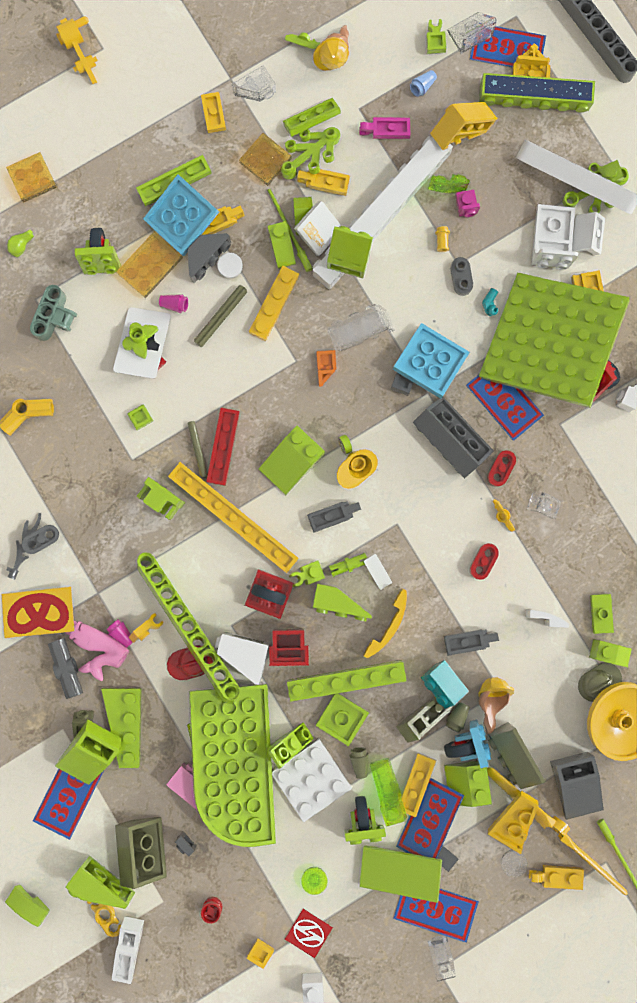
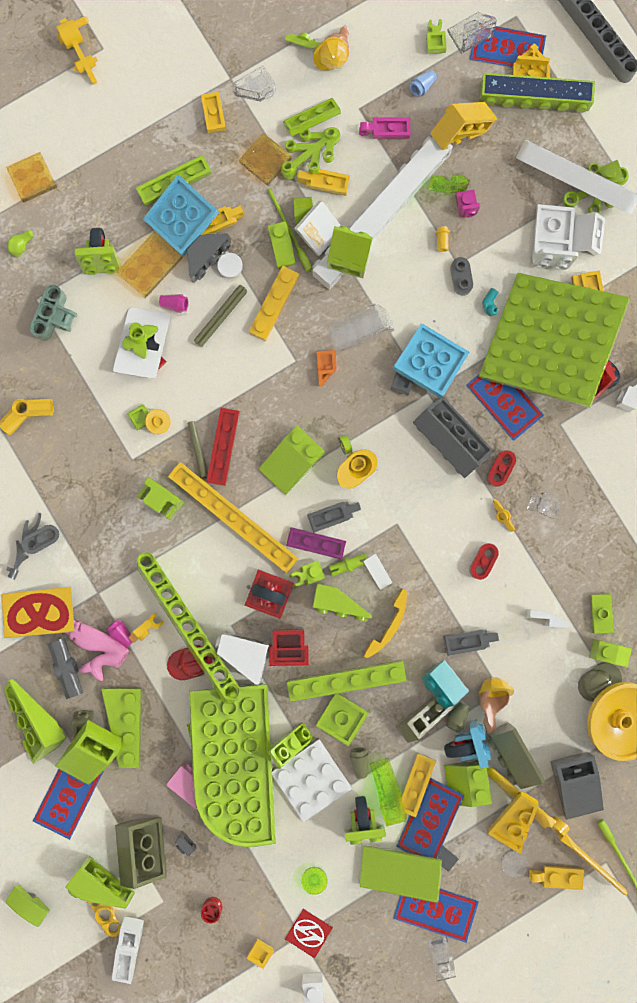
none -> lime wedge [3,679,66,764]
none -> yellow piece [145,409,171,435]
none -> magenta tile [286,527,346,560]

